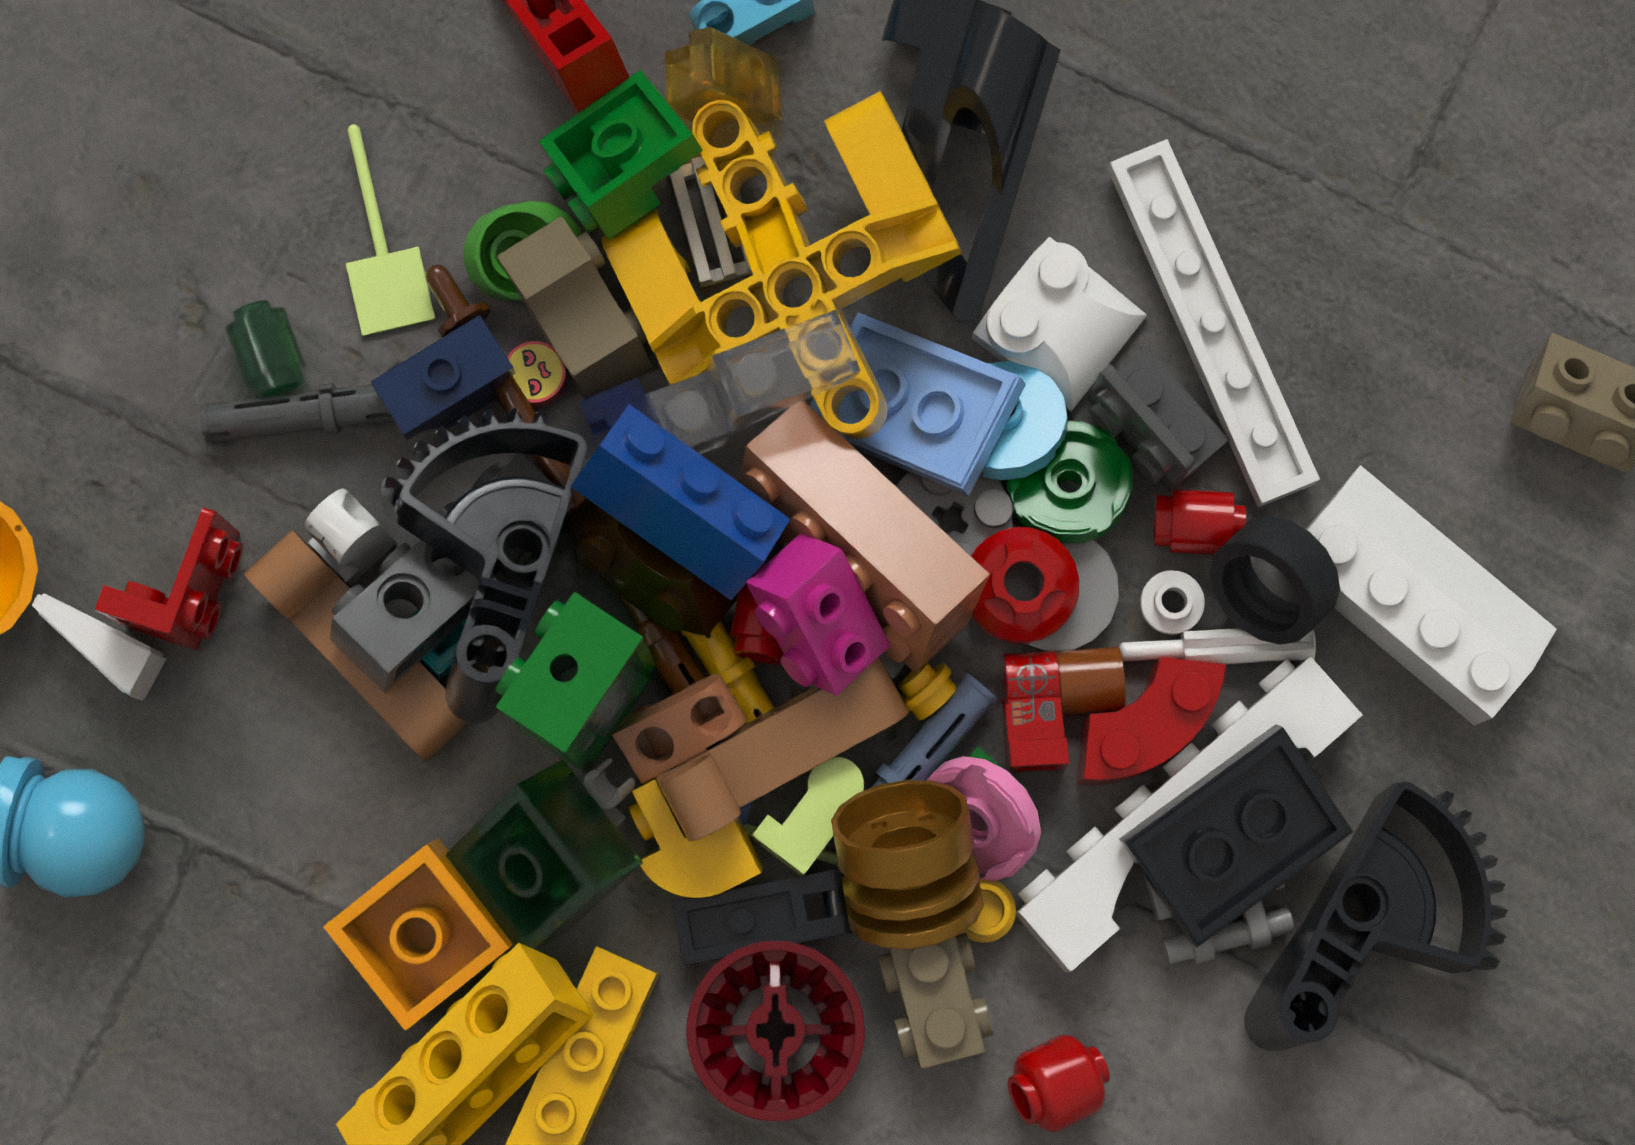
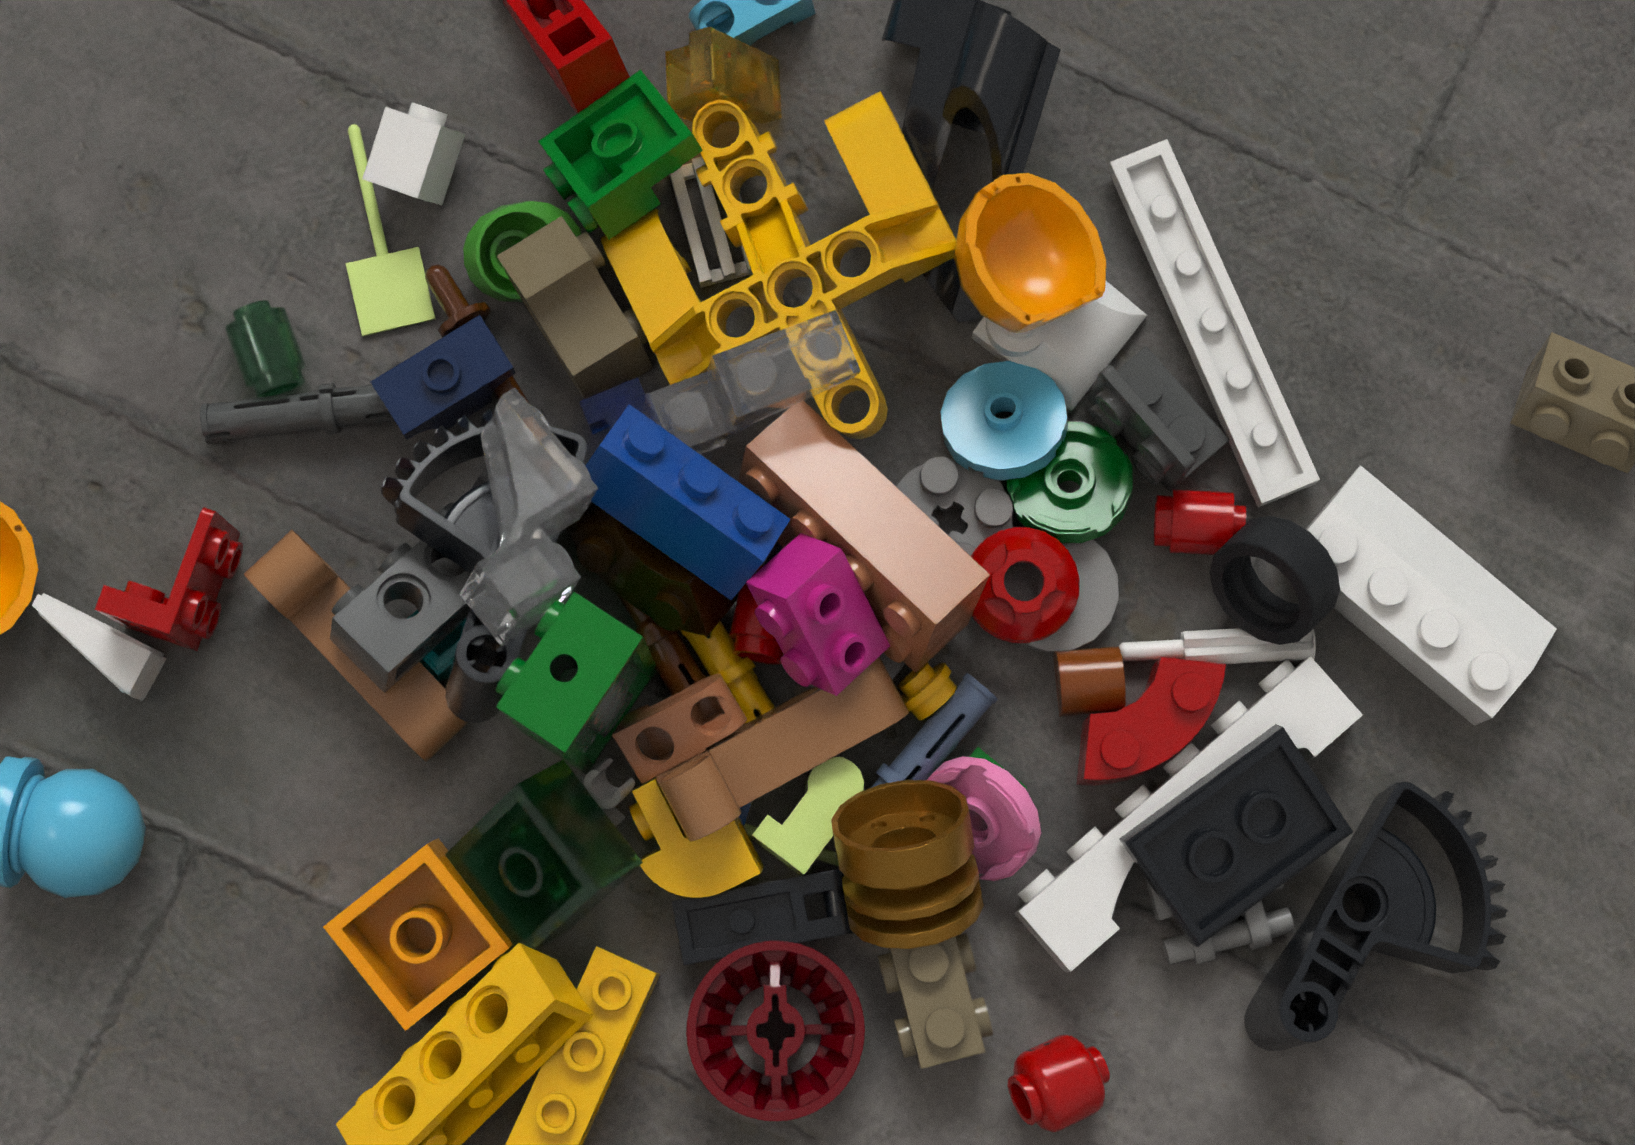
white leg [304,488,397,586] -> none
tile [507,341,568,407] -> none
light blue tile [809,312,1026,497] -> none
yellow plate [961,879,1016,943] -> none
red leg [1002,651,1070,773] -> none
white plate [1140,570,1205,635] -> none
none -> white brick [362,102,465,205]
none -> clear arch [459,388,598,646]
none -> light orange cylinder [954,173,1106,333]

